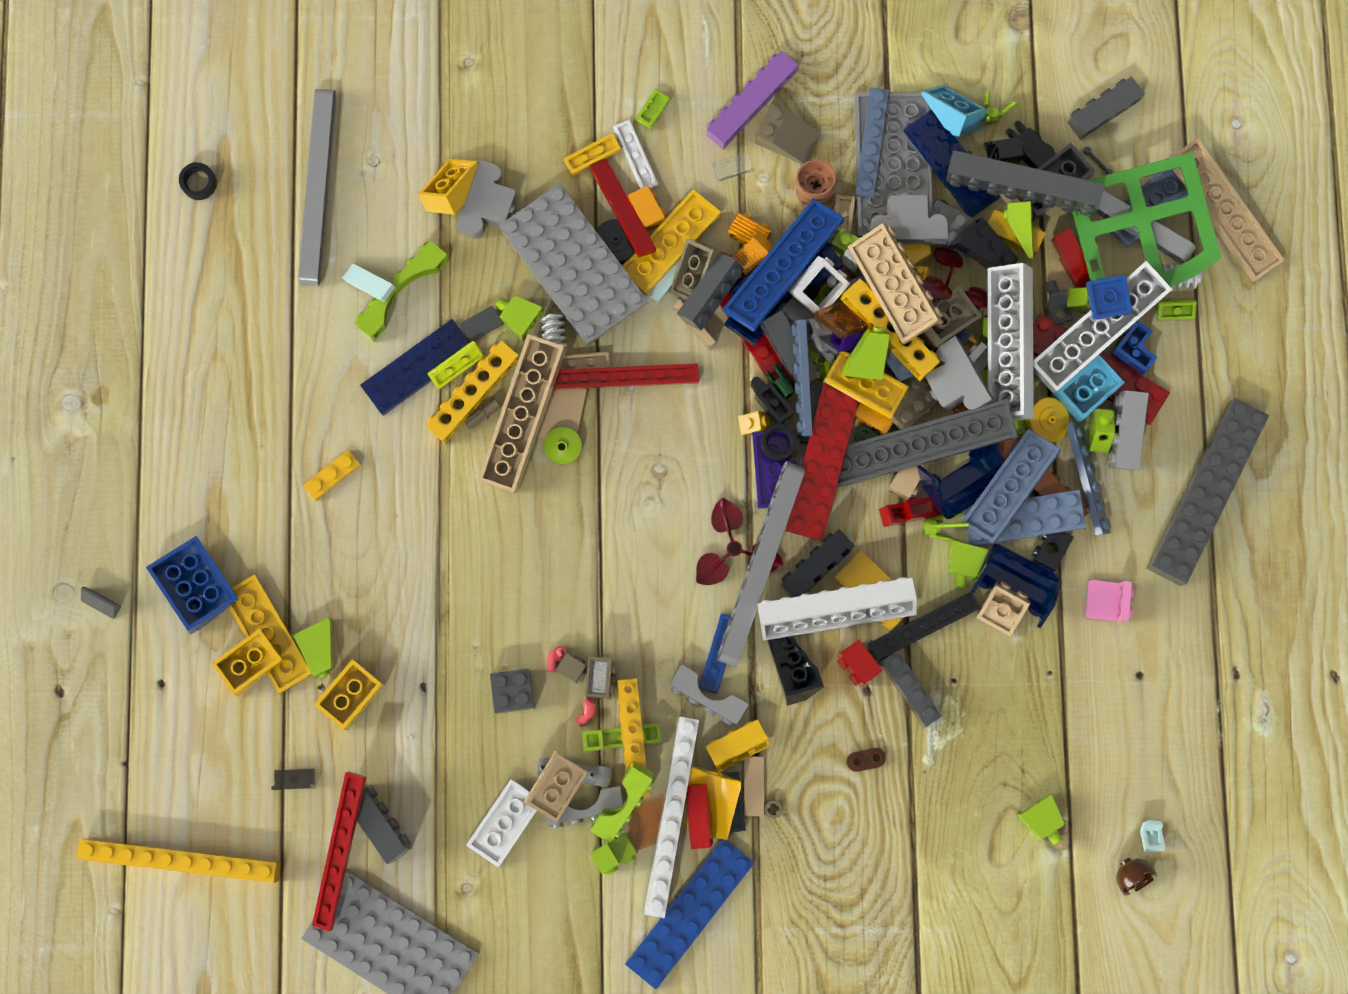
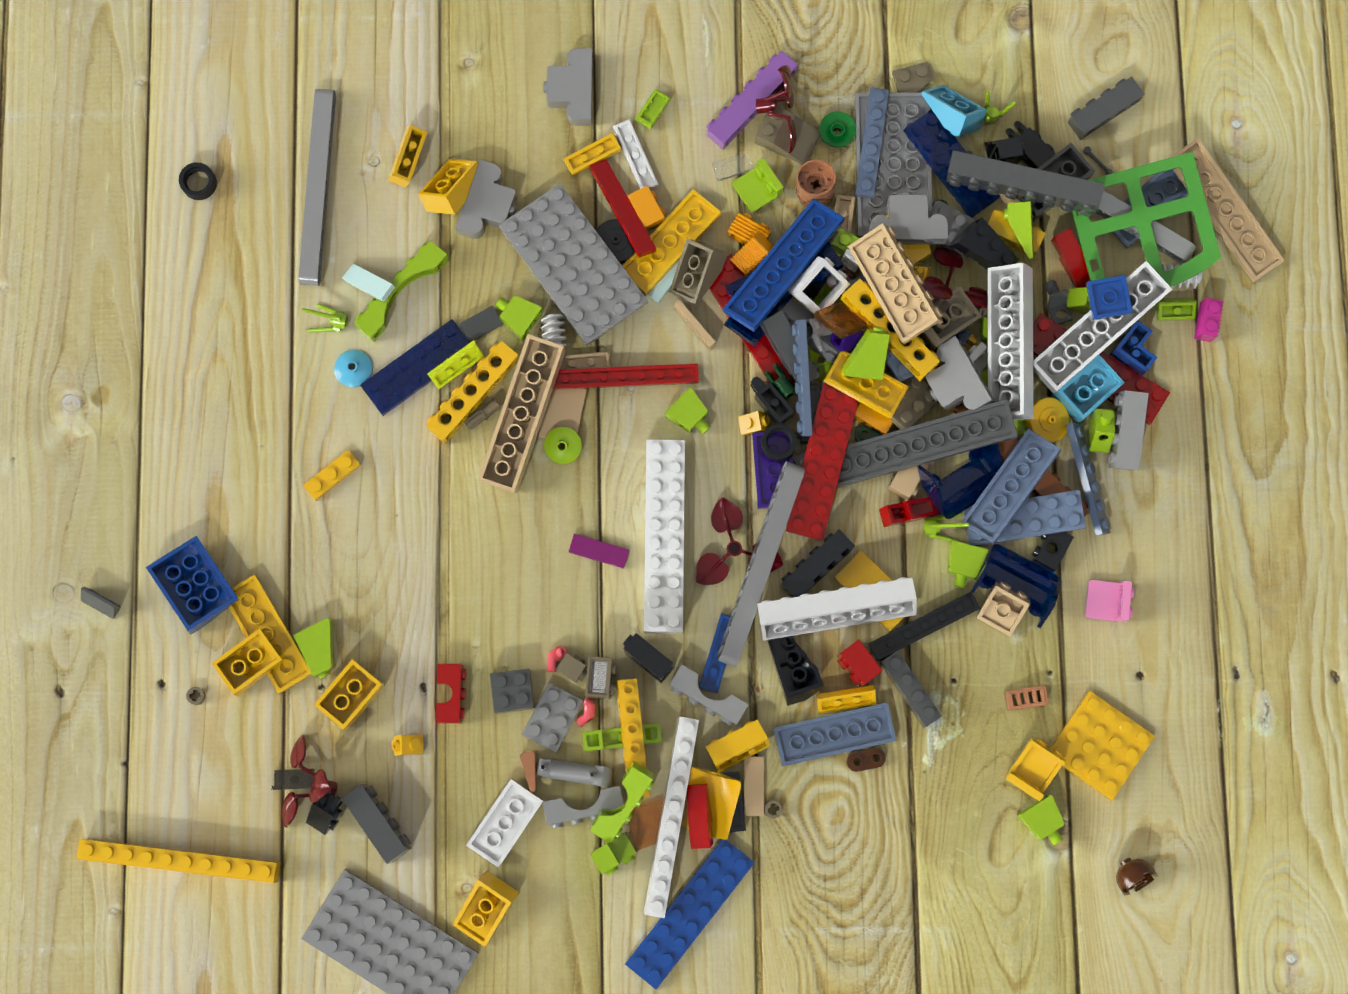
red plate [312,771,367,931] -> none
tan tile [524,751,588,823] -> none
dark grey brick [677,253,744,330] -> none
light aqua bracket [1140,820,1166,852] -> none
dark grey brick [1146,398,1269,586] -> none
none -> dark tan bush [186,687,206,705]
none -> dark red plant [282,734,338,828]
none -> lime plant [302,304,348,332]
none -> black hinge [306,791,343,835]
none -> medium azure dish [334,350,373,387]
none -> yellow brick [388,125,427,188]
none -> yellow bracket [392,734,424,756]
none -> red arch [436,664,466,724]
none -> yellow slope [453,871,520,947]
none -> nougat slope [520,750,537,793]
none -> light grey plate [522,683,583,753]
none -> light grey brick [543,48,593,126]
none -> magenta tile [569,534,629,569]
none -> black arch [623,633,674,684]
none -> white brick [644,440,685,634]
none -> lime torso [665,387,711,434]
none -> lime bracket [732,157,784,213]
none -> dark red plant [756,65,797,153]
none -> sand blue plate [773,702,897,766]
none -> yellow plate [816,685,876,714]
none -> green dish [819,111,856,148]
none -> dark tan wing [892,62,933,93]
none -> nougat slope [1005,685,1049,711]
none -> yellow panel [1006,737,1066,801]
none -> yellow plate [1050,691,1155,801]
none -> dark pink brick [1194,298,1224,342]

